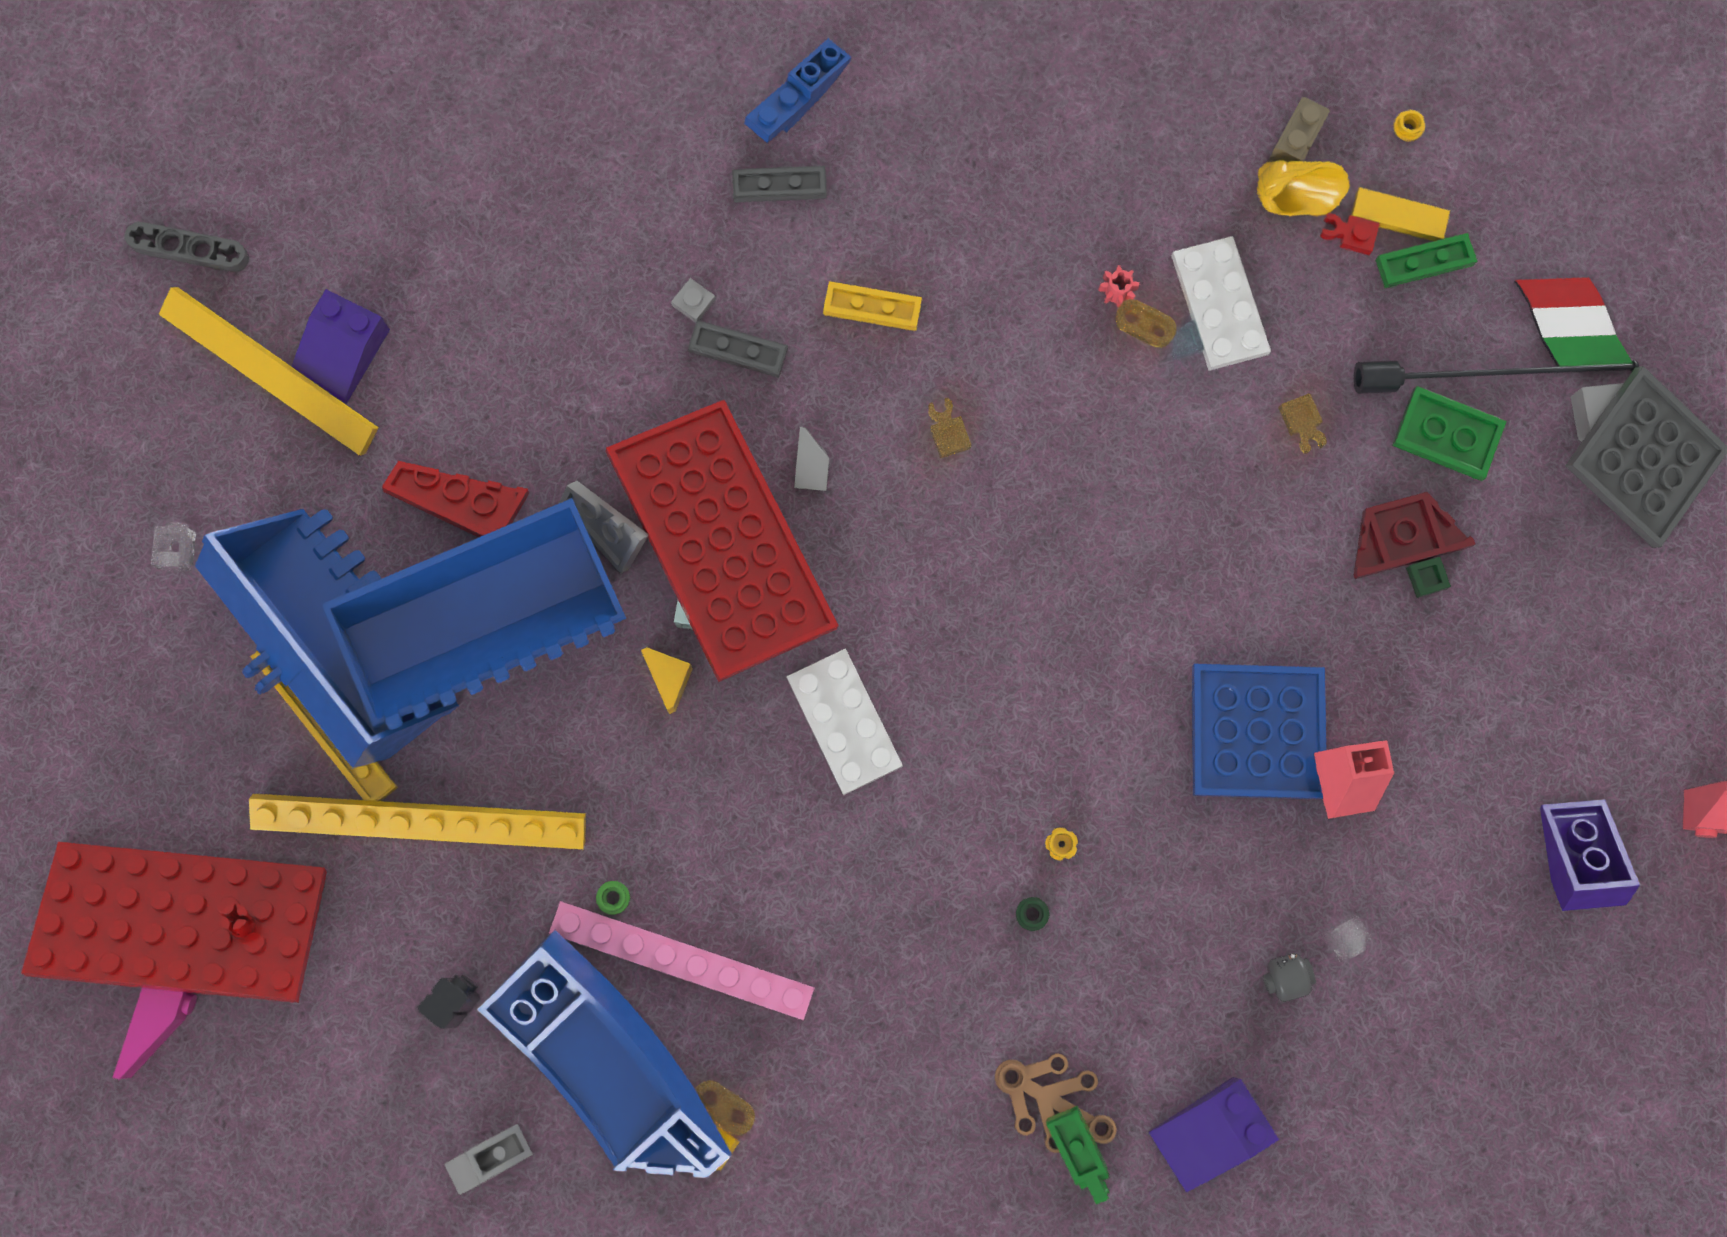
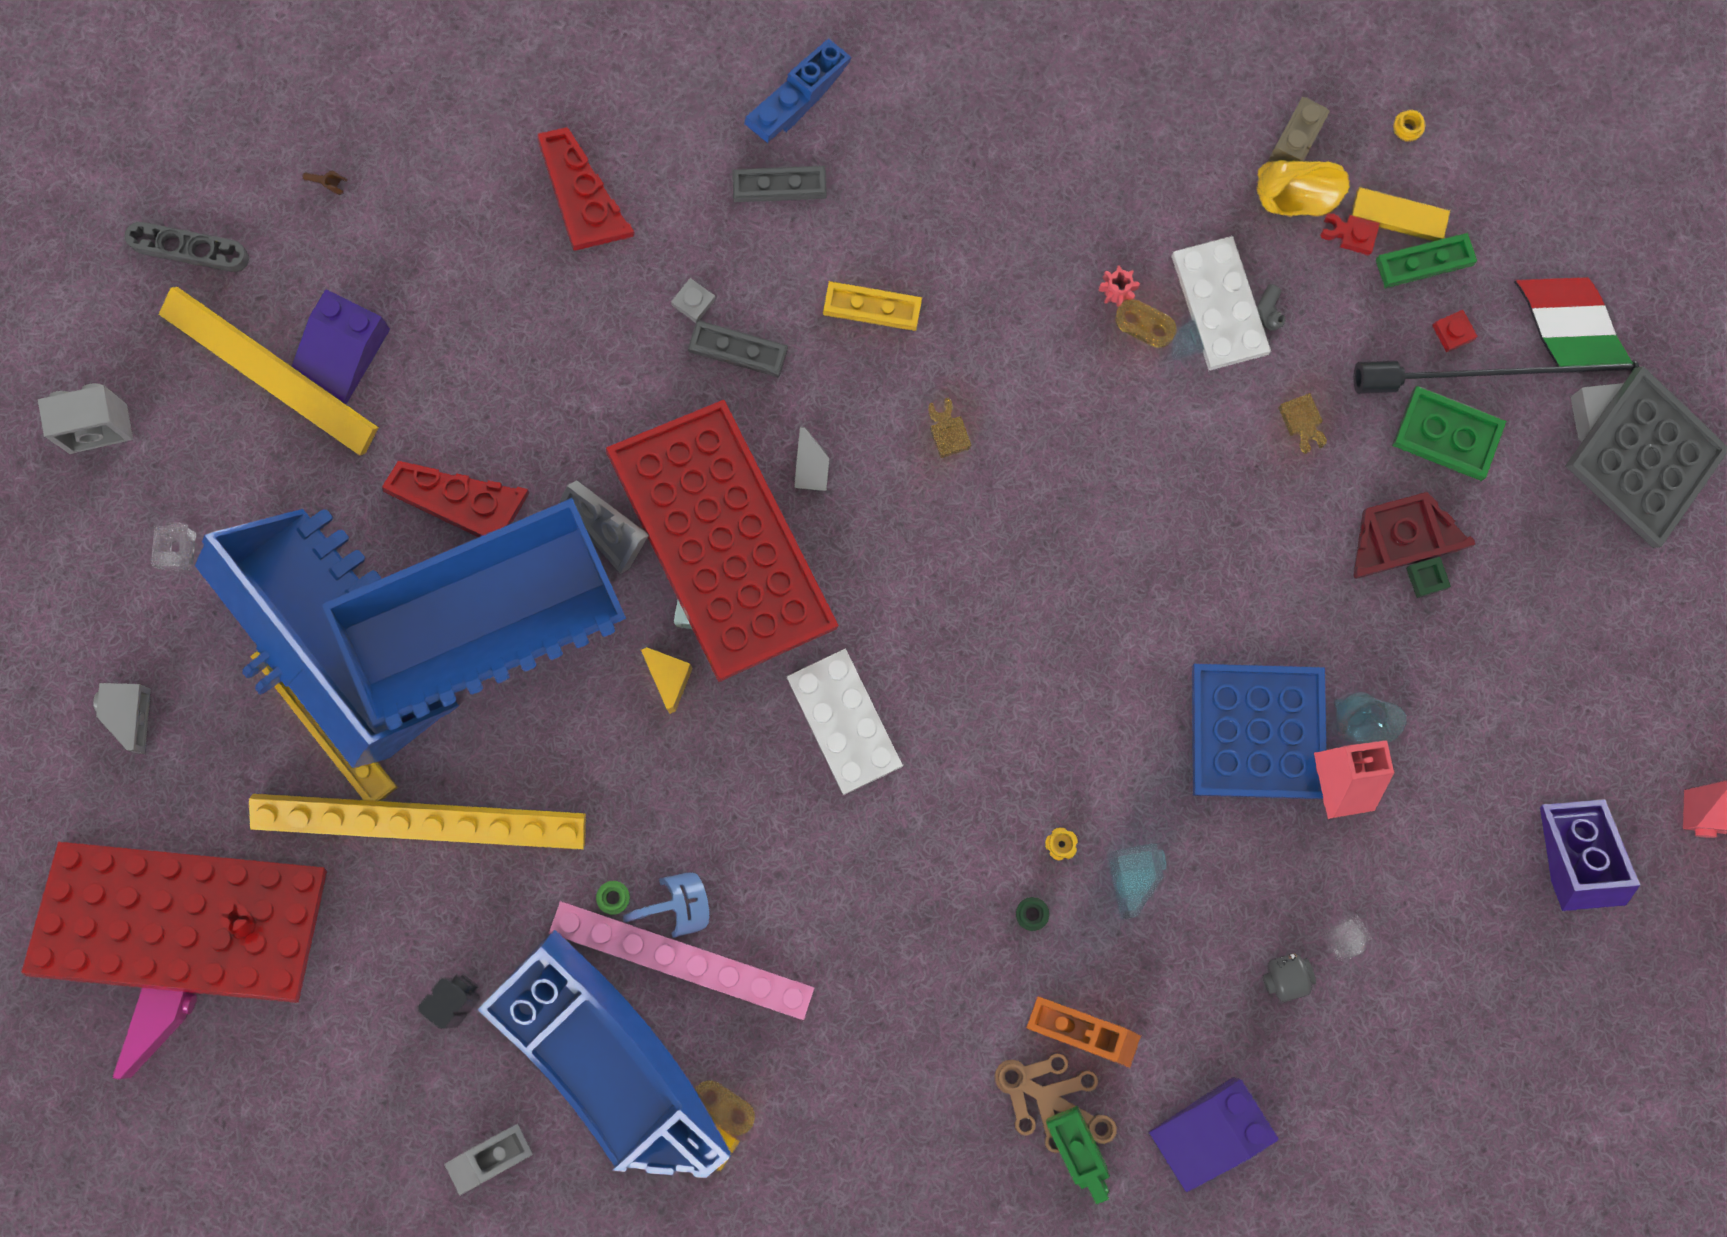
none -> light grey brick [38,383,133,454]
none -> light grey slope [94,683,151,754]
none -> reddish brown hand [303,171,348,195]
none -> red wing [537,127,634,251]
none -> medium blue helmet [622,872,709,938]
none -> orange slope [1026,996,1141,1068]
none -> clear light blue slope [1107,843,1167,920]
none -> dark grey arm [1257,284,1286,331]
none -> clear light blue piece [1334,692,1407,744]
none -> red plate [1432,310,1478,353]

